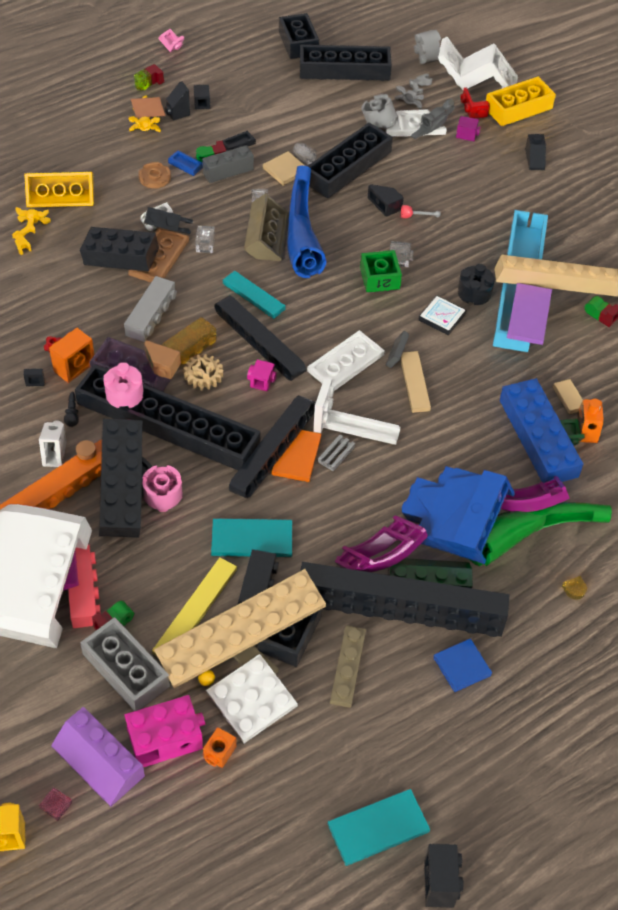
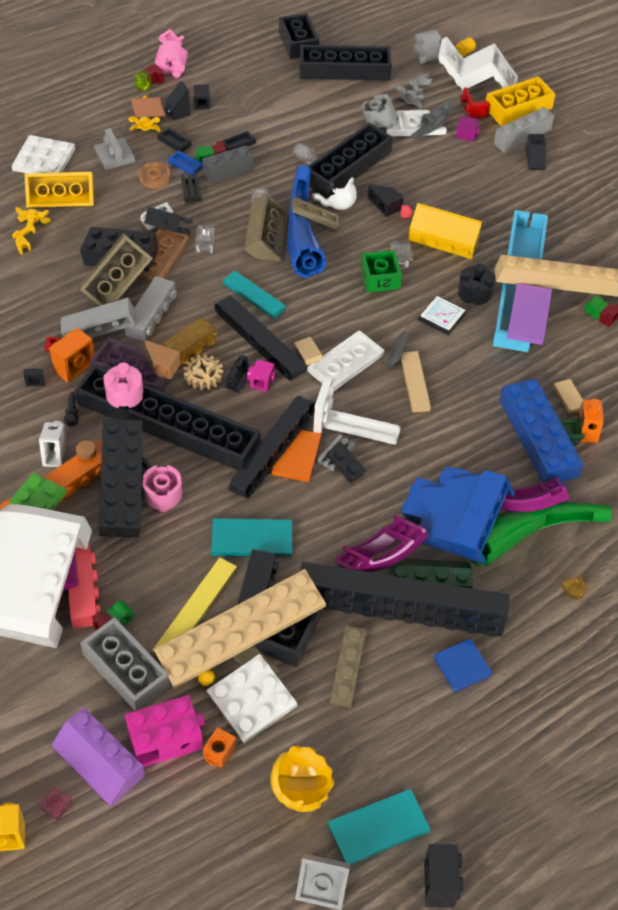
tan tile [263,151,305,186] -> none
none -> bright green plate [9,473,67,510]
none -> white plate [12,135,75,174]
none -> light grey brick [61,298,136,338]
none -> dark tan slope [79,233,153,306]
none -> light grey bracket [94,128,135,170]
none -> bright pink brick [155,41,188,78]
none -> black tile [157,127,192,152]
none -> pearl dark grey tile [181,175,201,202]
none -> black hinge [222,355,251,392]
none -> yellow piece [270,746,334,812]
none -> dark tan tile [292,197,339,230]
none -> tan tile [294,337,323,365]
none -> light grey bracket [295,853,350,910]
none -> white piece [312,177,357,210]
none -> black plate [326,442,366,483]
none -> yellow slope [408,203,482,259]
none -> yellow brick [455,37,476,57]
none -> light grey brick [494,107,554,153]

